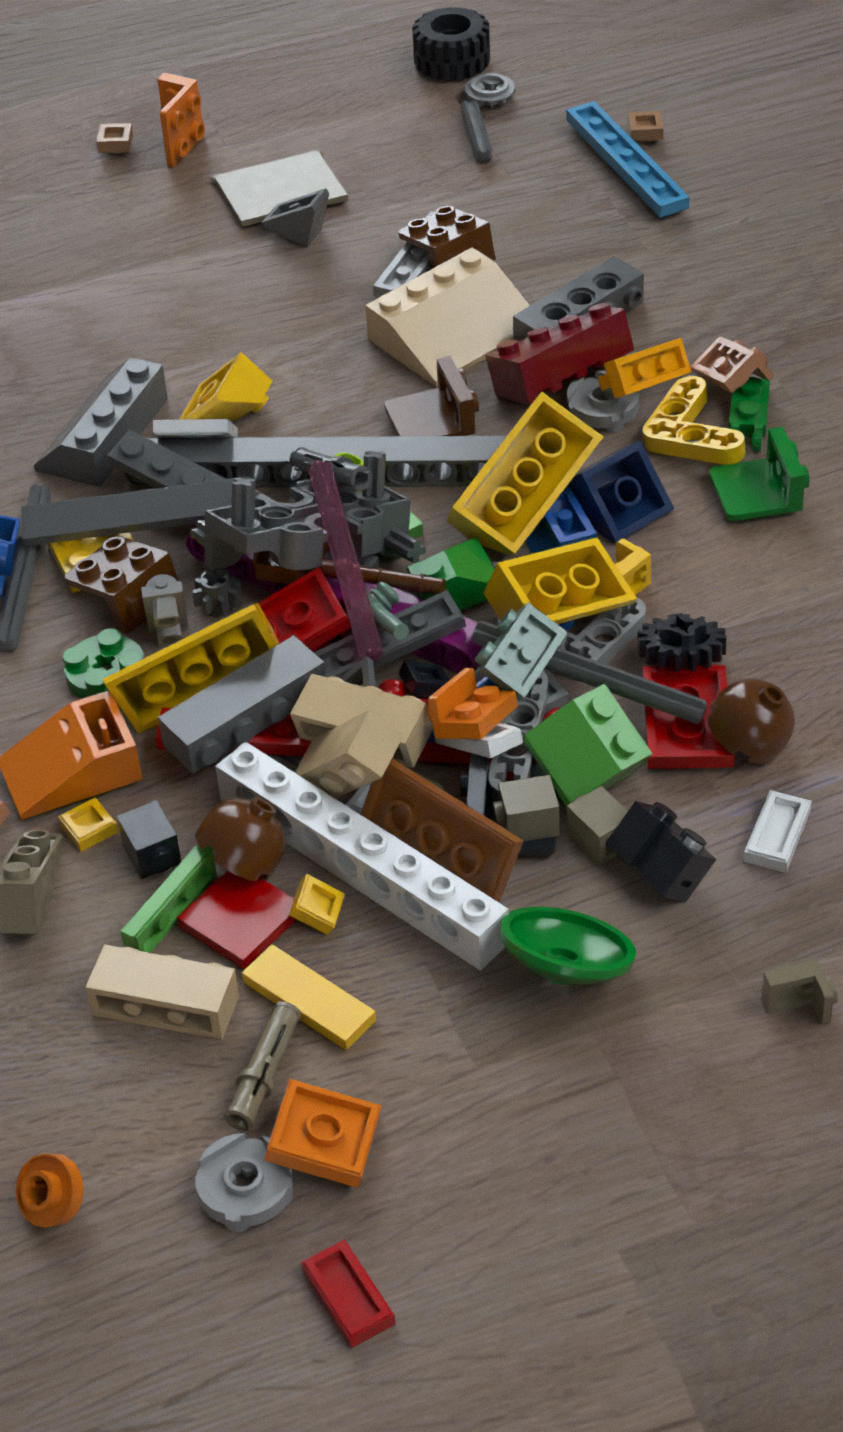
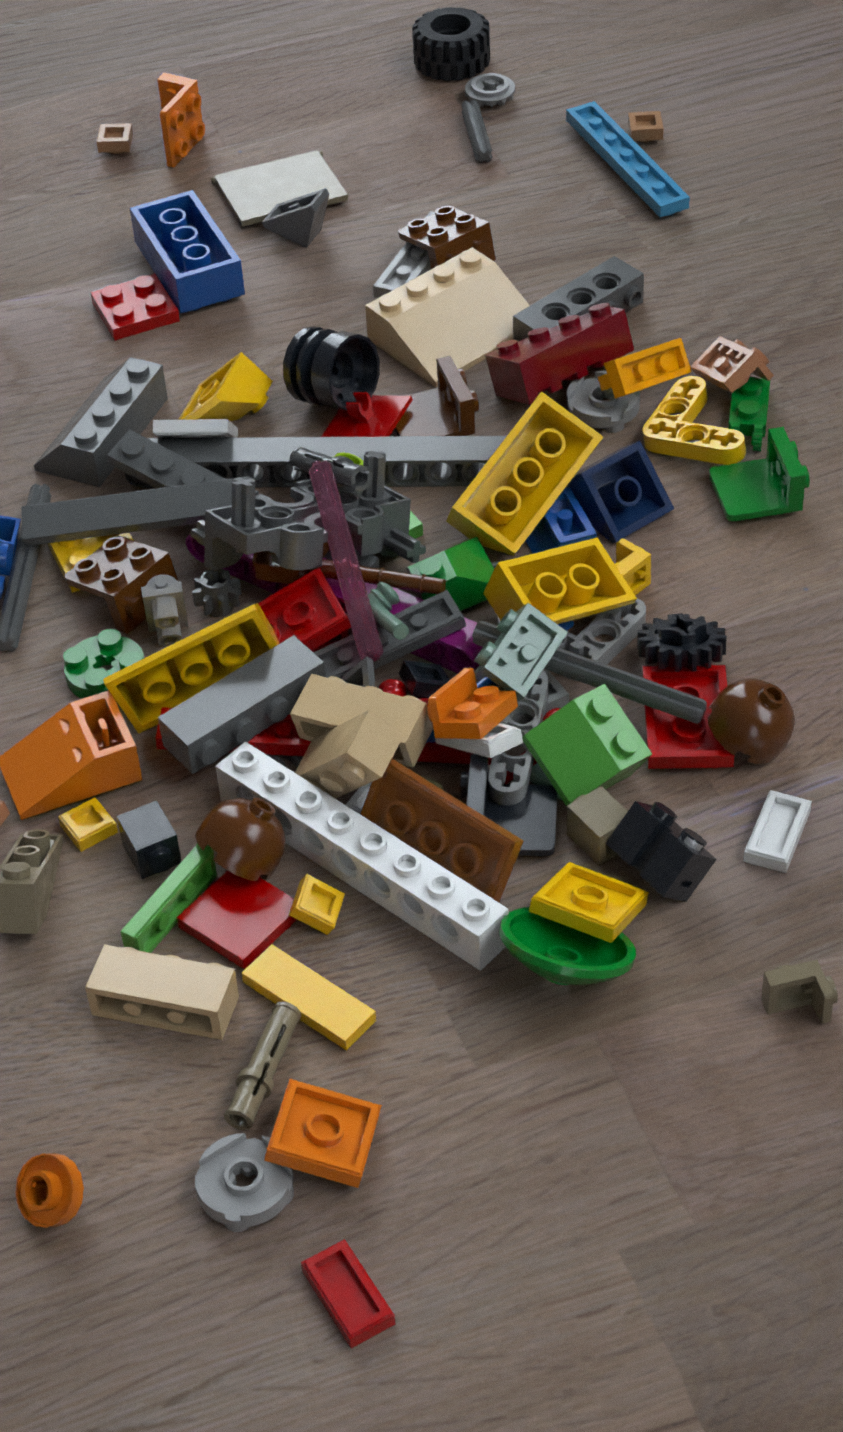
dark tan brick [492,775,560,841] -> none
none -> red plate [91,273,180,341]
none -> blue brick [130,190,245,313]
none -> black wheel [283,326,380,411]
none -> red piece [321,392,413,437]
none -> yellow tile [529,862,649,943]

